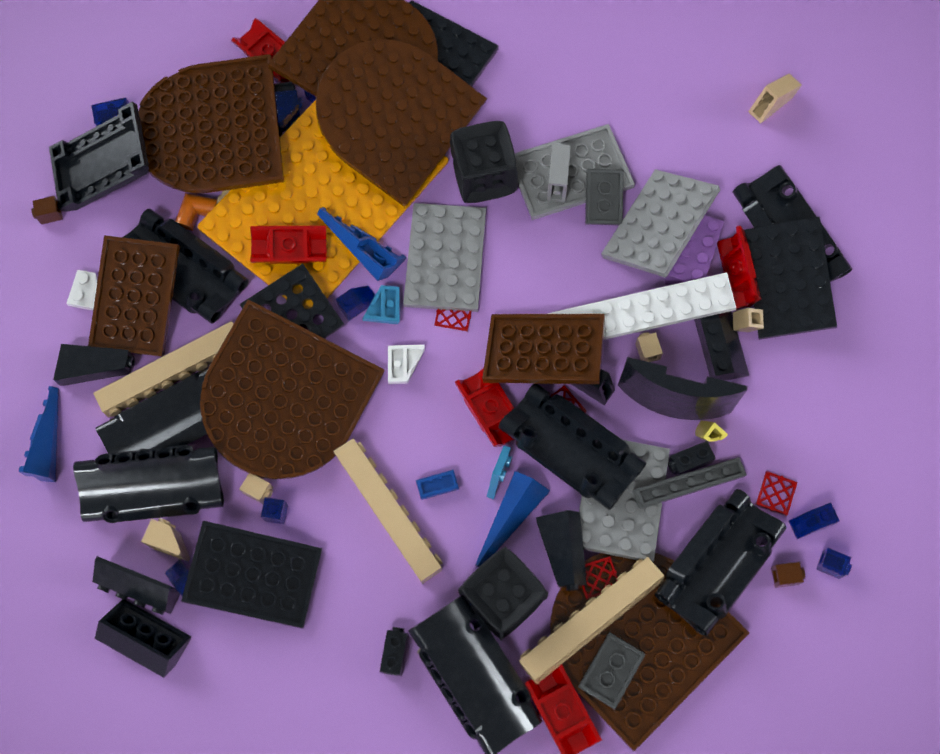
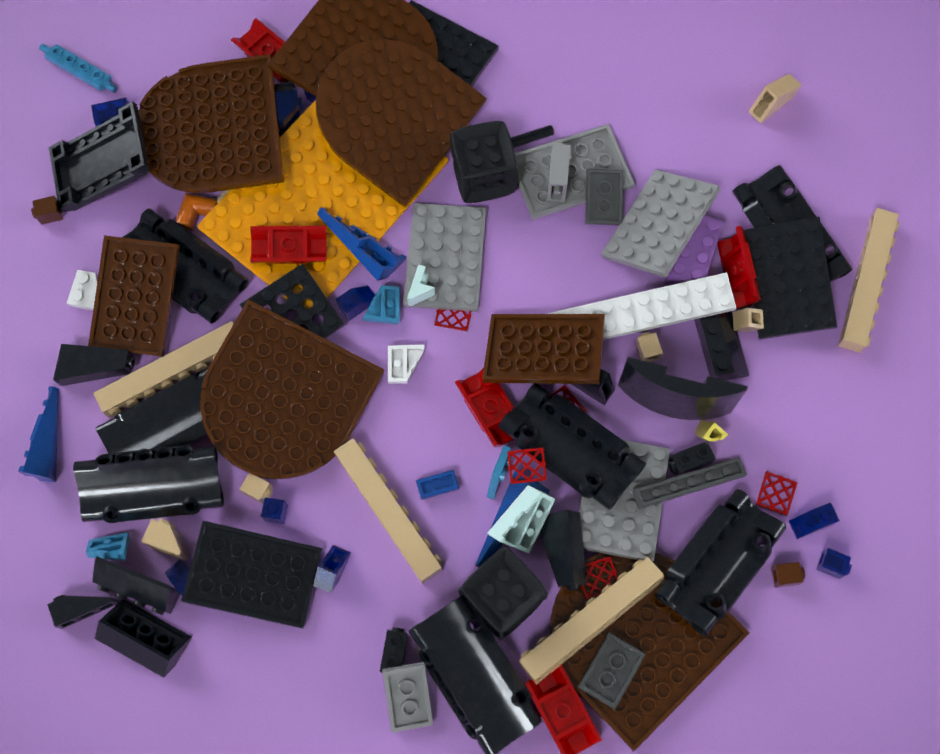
none -> dark azure plate [39,43,118,93]
none -> black slope [47,595,119,629]
none -> dark azure wing [86,532,131,561]
none -> clear blue slope [313,545,351,593]
none -> light grey plate [382,662,433,733]
none -> light aqua slope [407,265,435,306]
none -> light aqua wedge [487,485,555,553]
none -> red window [507,447,547,484]
none -> black axle [511,125,554,148]
none -> tan brick [838,208,900,353]

